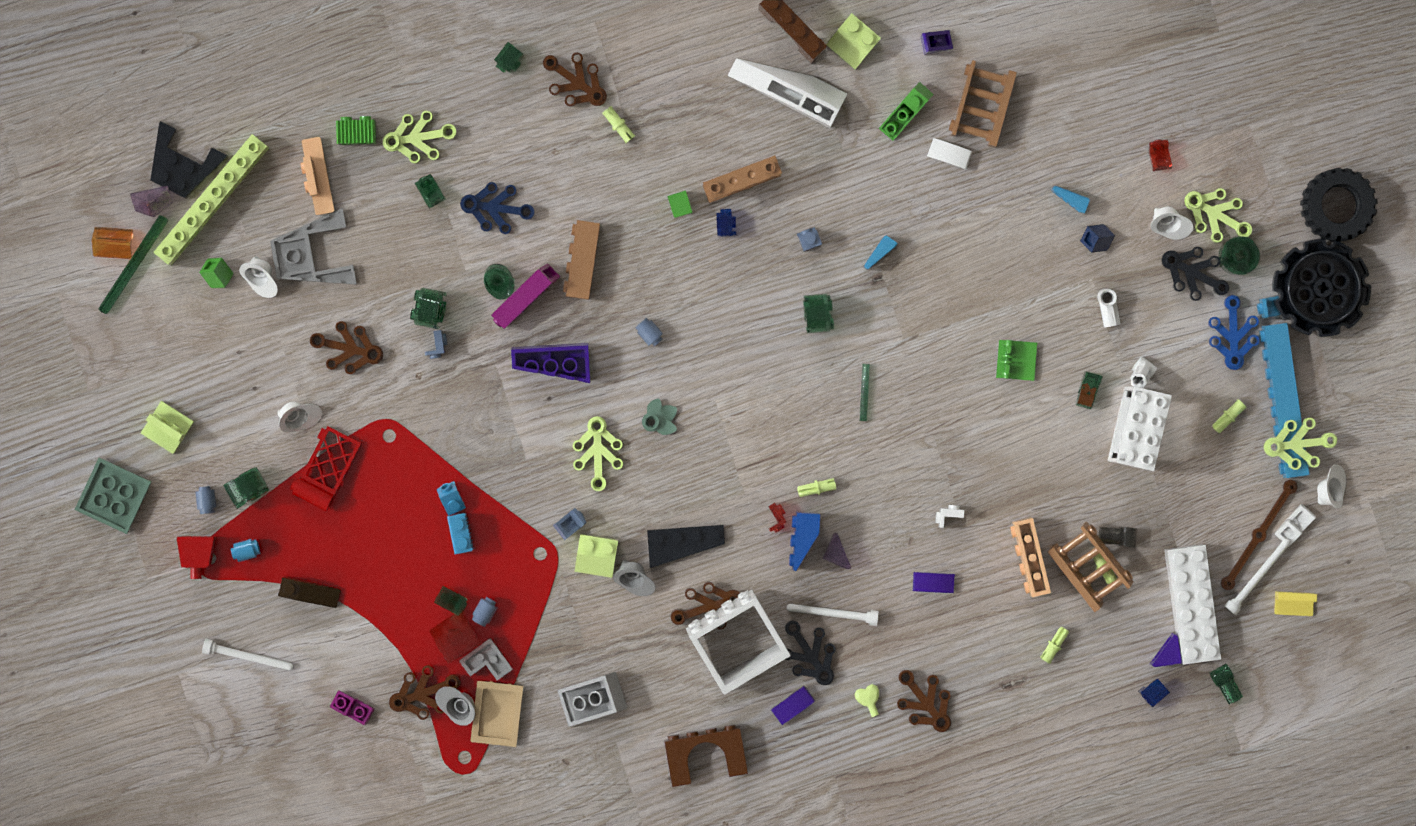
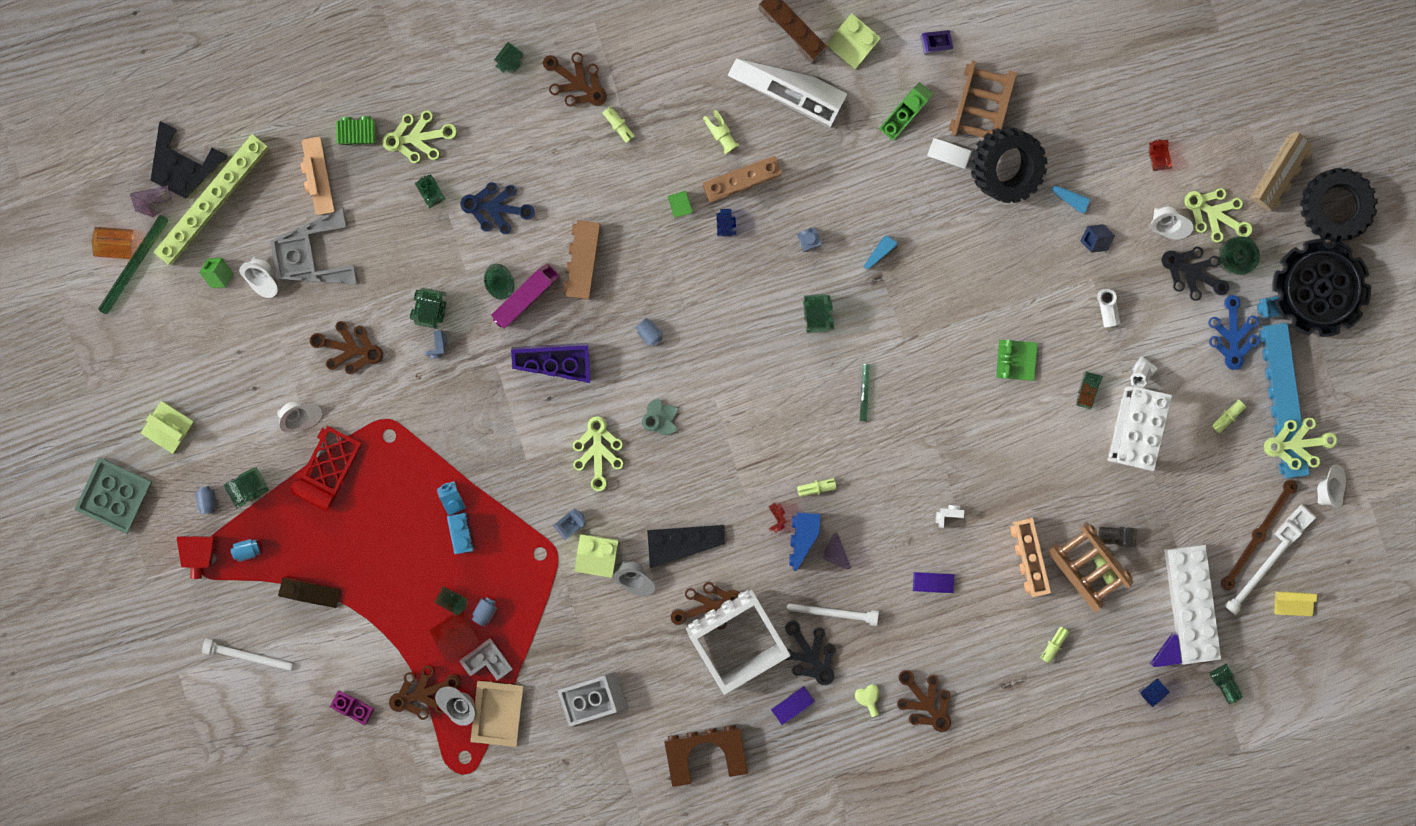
none -> yellowish green piece [703,110,739,154]
none -> black tyre [970,127,1048,203]
none -> tan slope [1250,131,1312,211]

